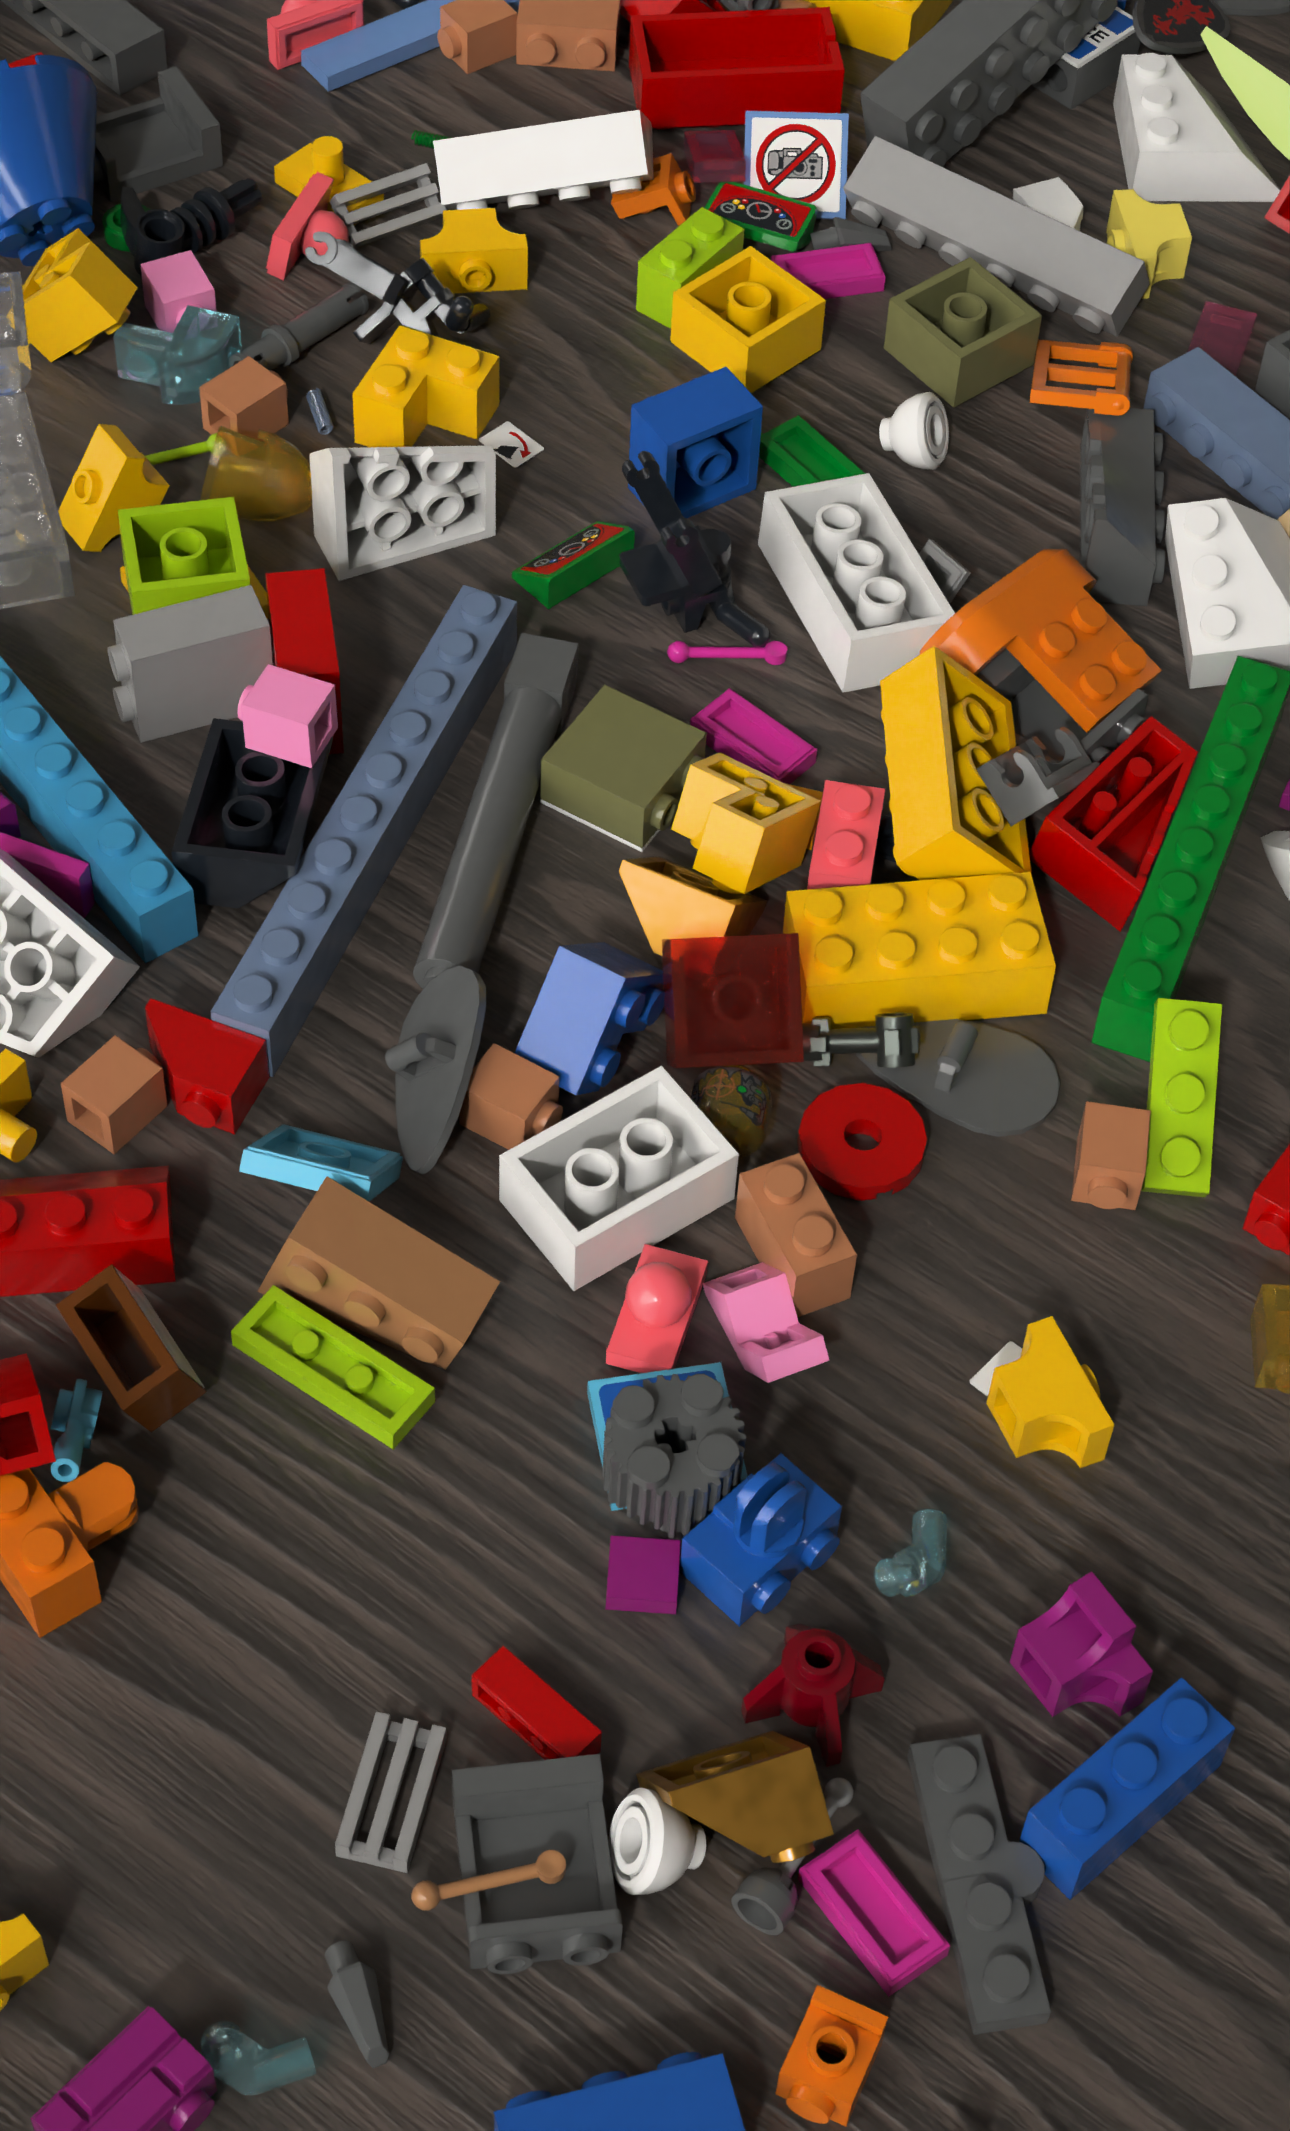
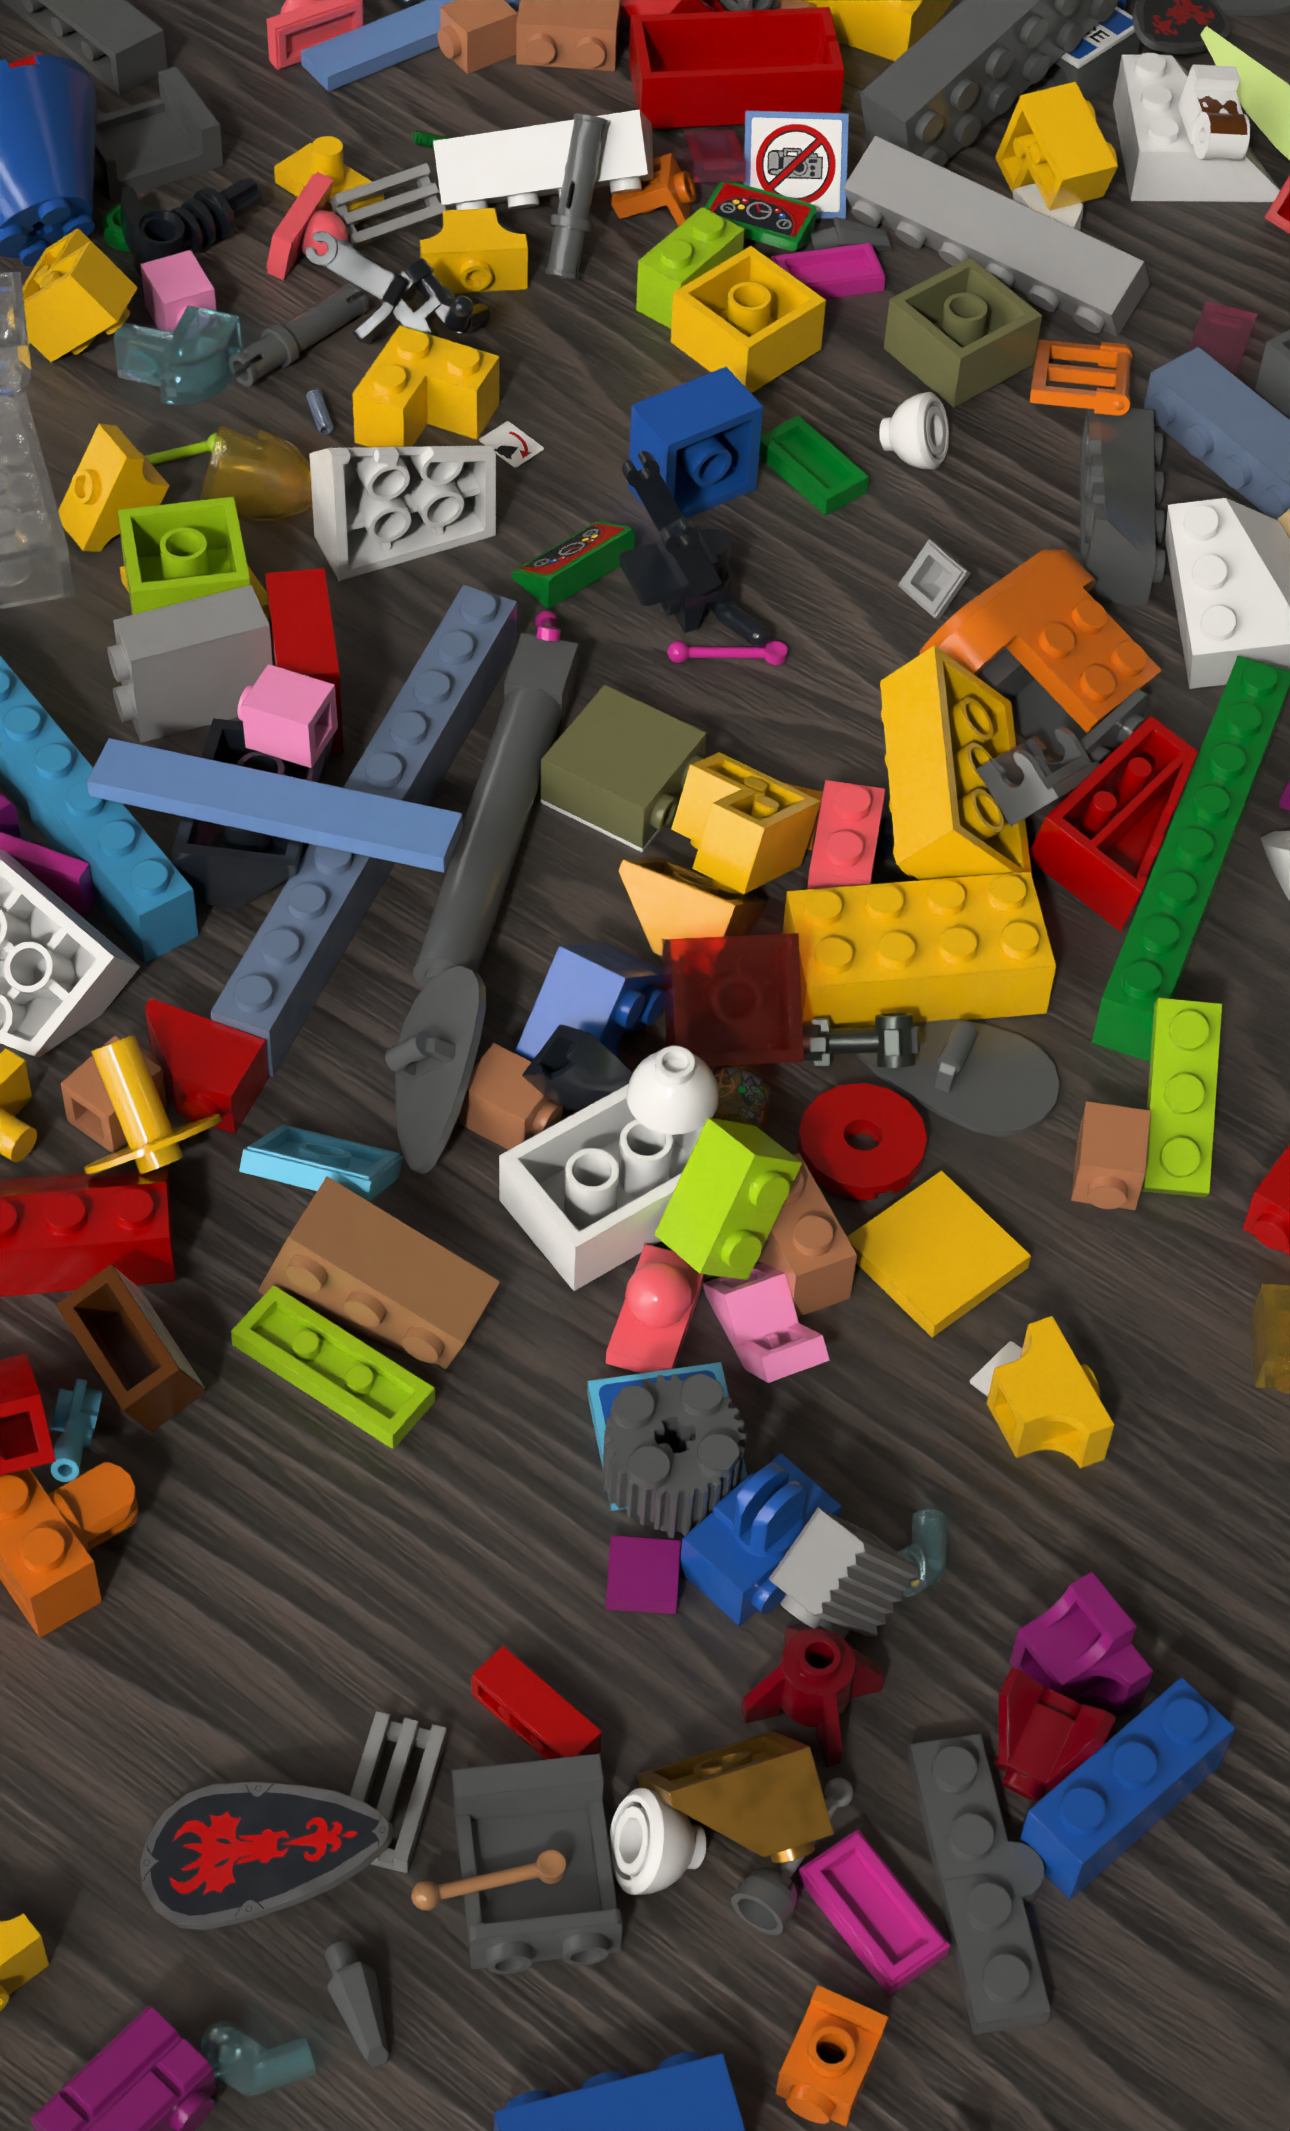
nougat brick [199,356,289,456] -> none
dark pink tile [690,688,817,784] -> none
white brick [758,473,955,693] -> none
light yellow brick [1106,189,1192,299] -> none
none -> yellow piece [84,1034,222,1176]
none -> medium blue tile [87,738,463,873]
none -> shield [140,1782,393,1930]
none -> black brick [522,1024,632,1110]
none -> dark pink hinge [535,610,561,642]
none -> dark grey pin [545,113,608,280]
none -> white brick [627,1046,719,1135]
none -> lime brick [654,1117,802,1280]
none -> light grey brick [769,1507,918,1639]
none -> yellow tile [847,1170,1031,1338]
none -> dark red brick [994,1667,1116,1803]
none -> yellow brick [995,81,1118,211]
none -> white leg [1178,64,1250,161]

